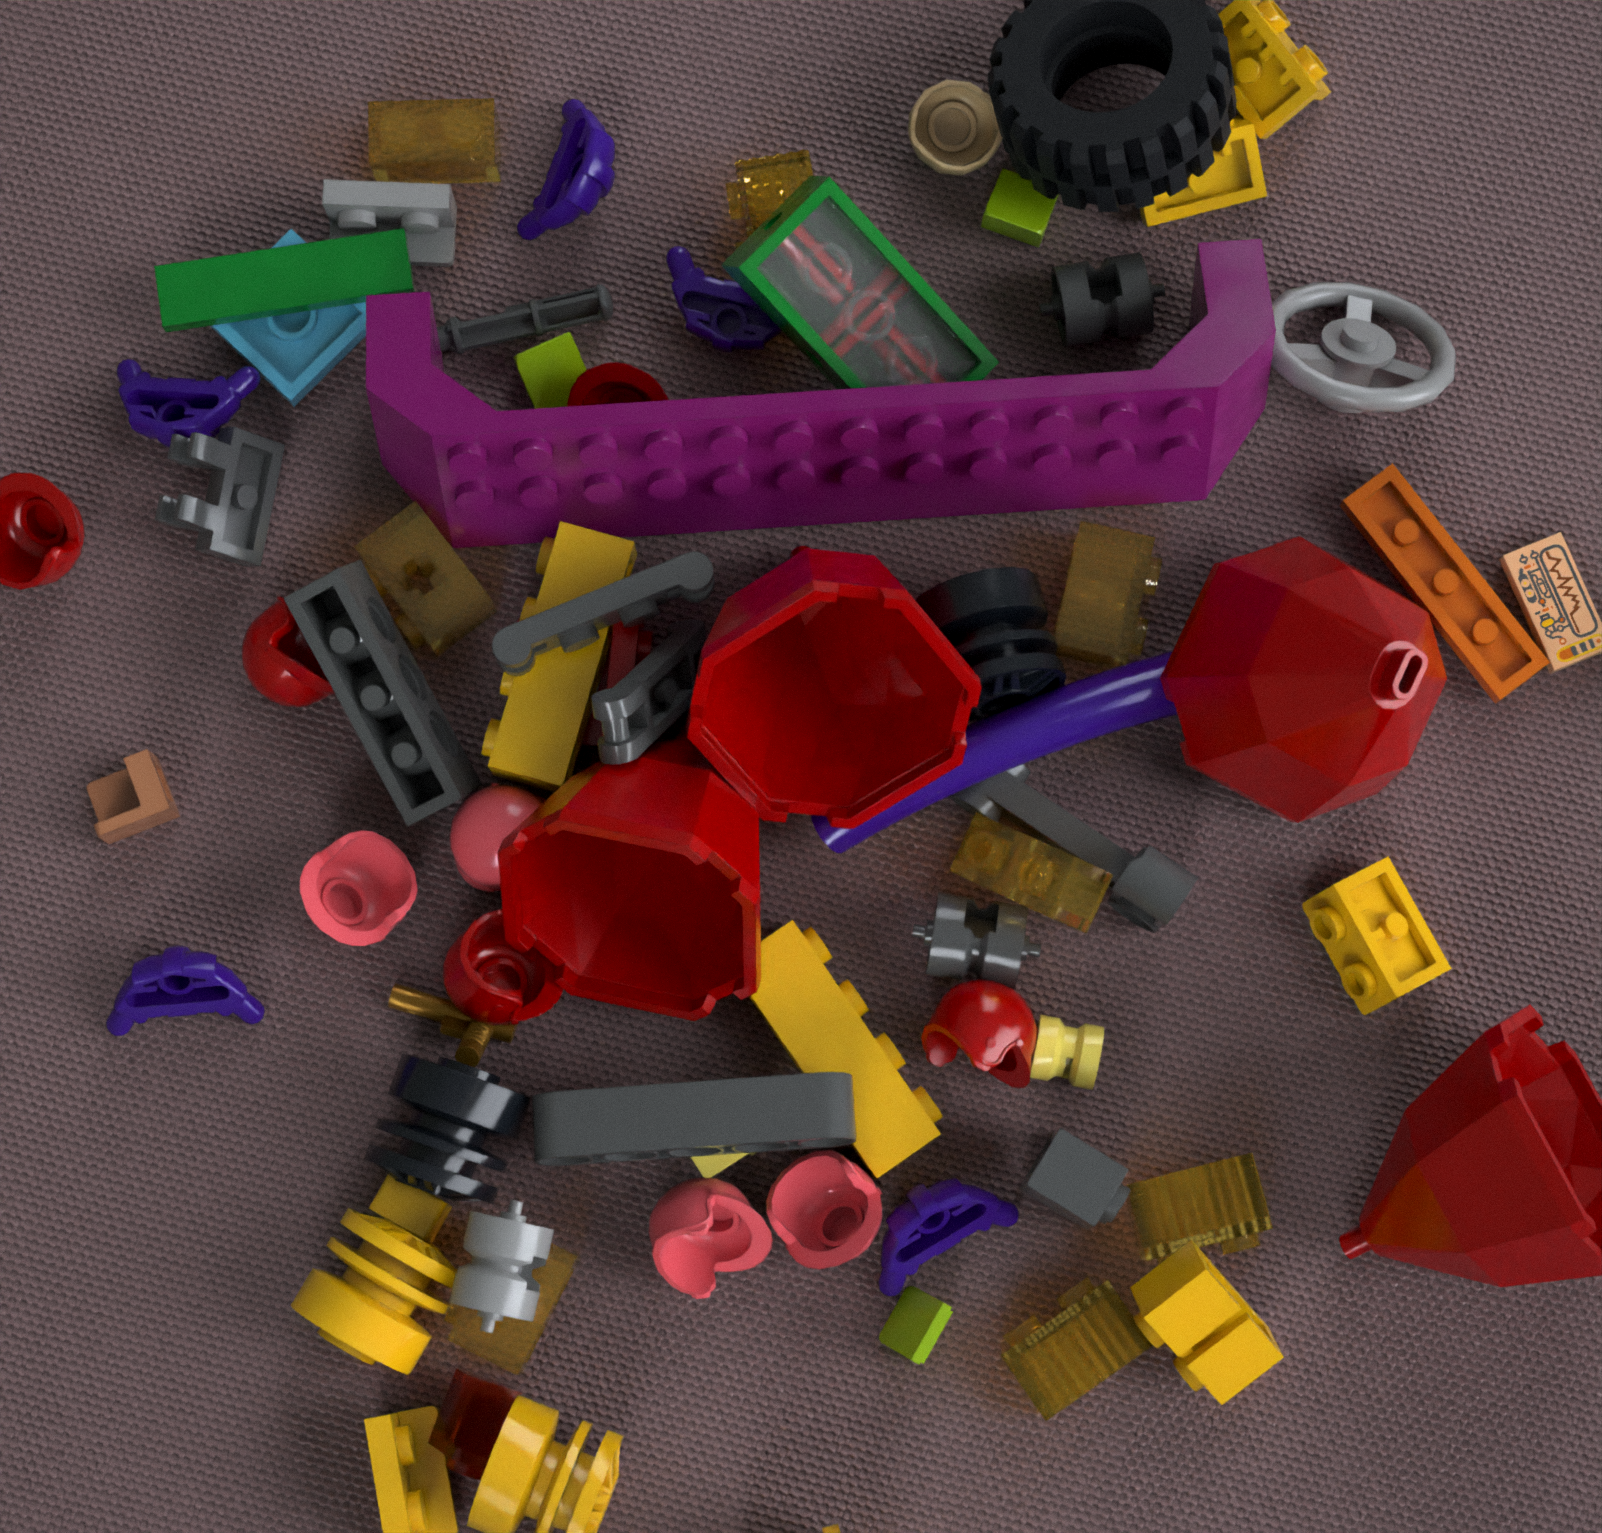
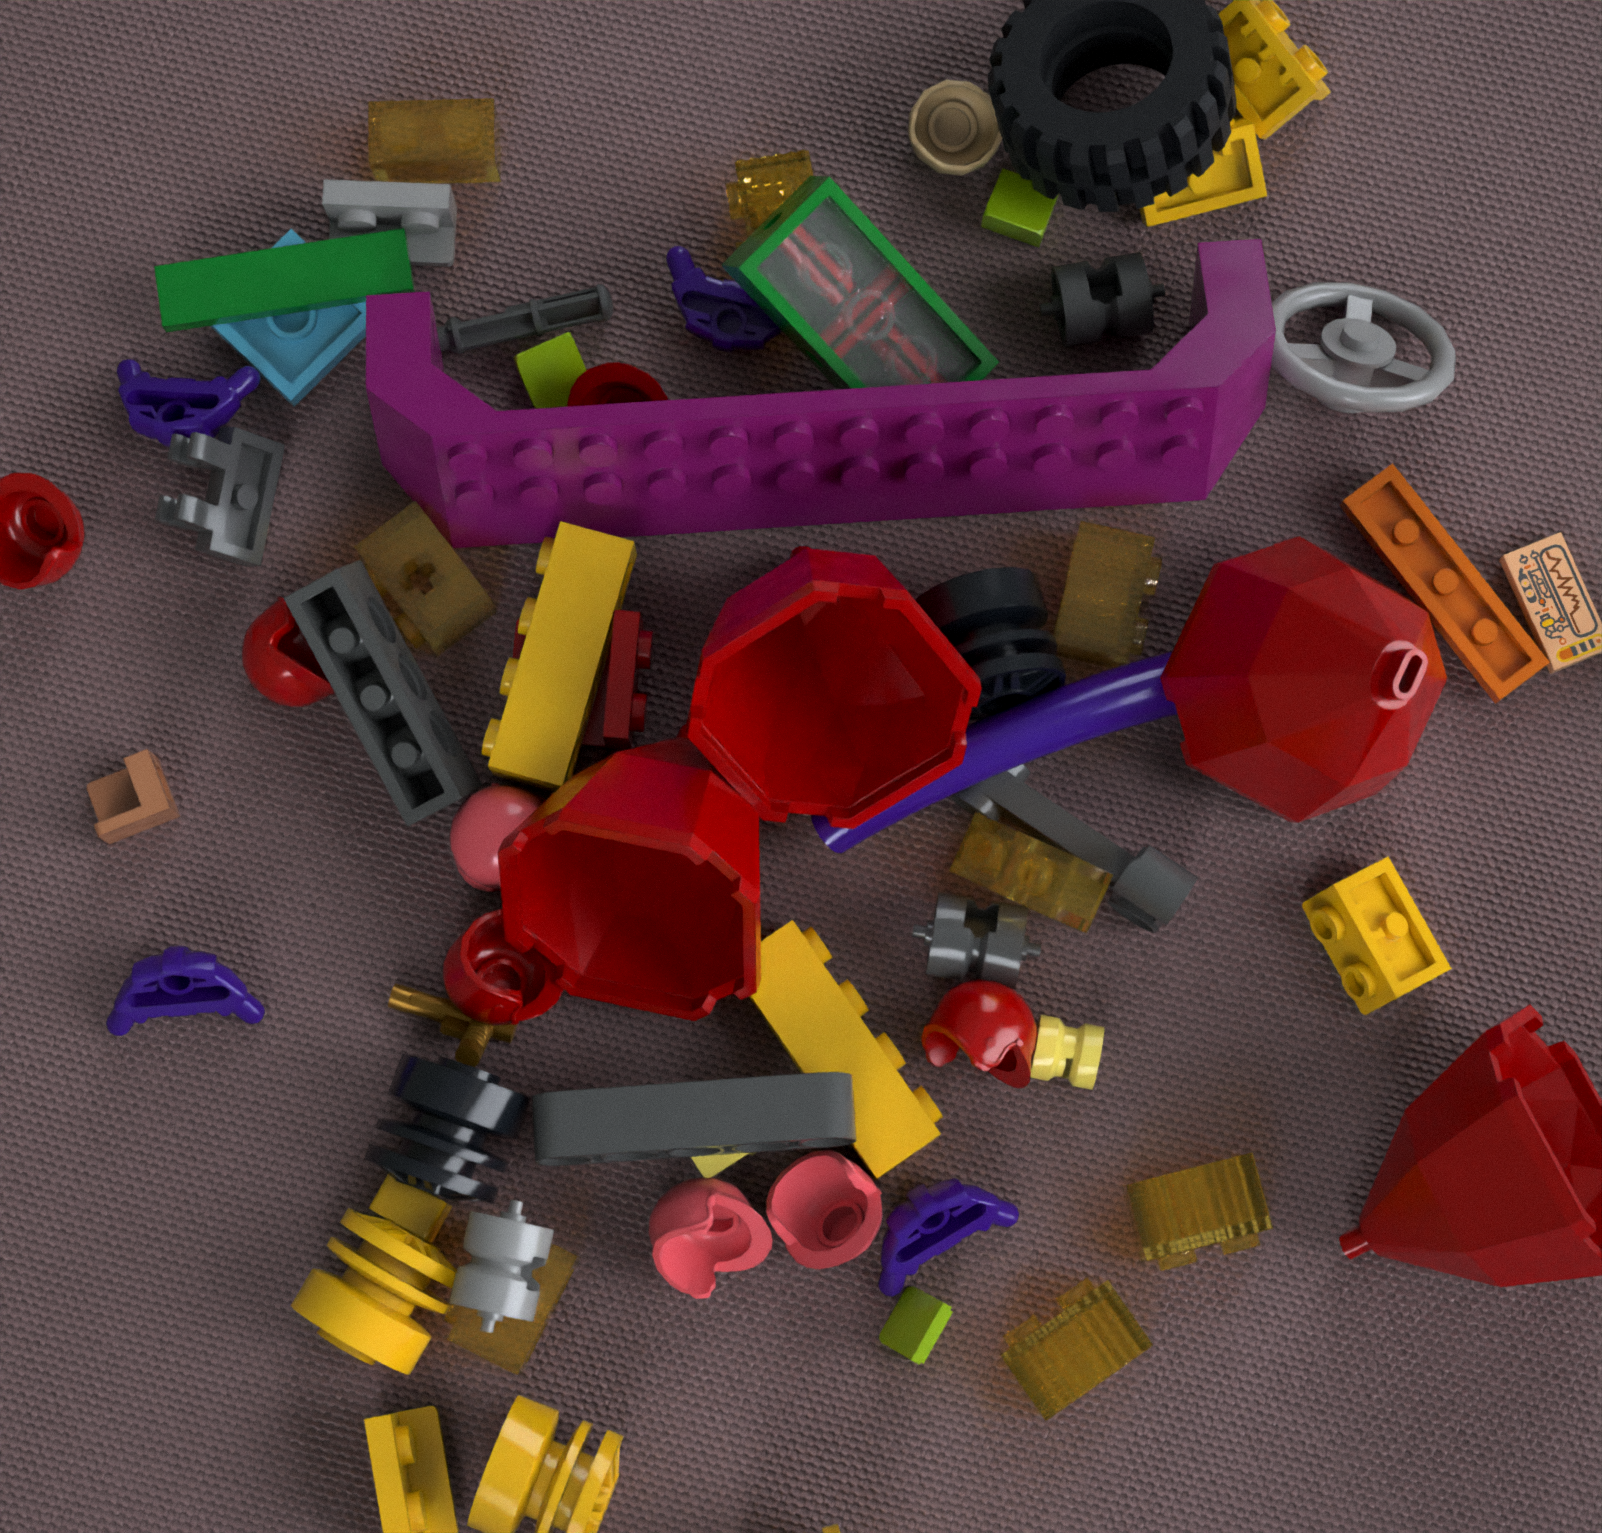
coral helmet [300,830,418,946] -> none
clear red bracket [428,1368,522,1480] -> none
dark grey plate [492,551,715,676] -> none
dark purple piece [517,99,615,241] -> none
dark grey plate [591,619,707,765] -> none
dark grey brick [1018,1128,1131,1229] -> none
yellow piece [1130,1239,1284,1405] -> none

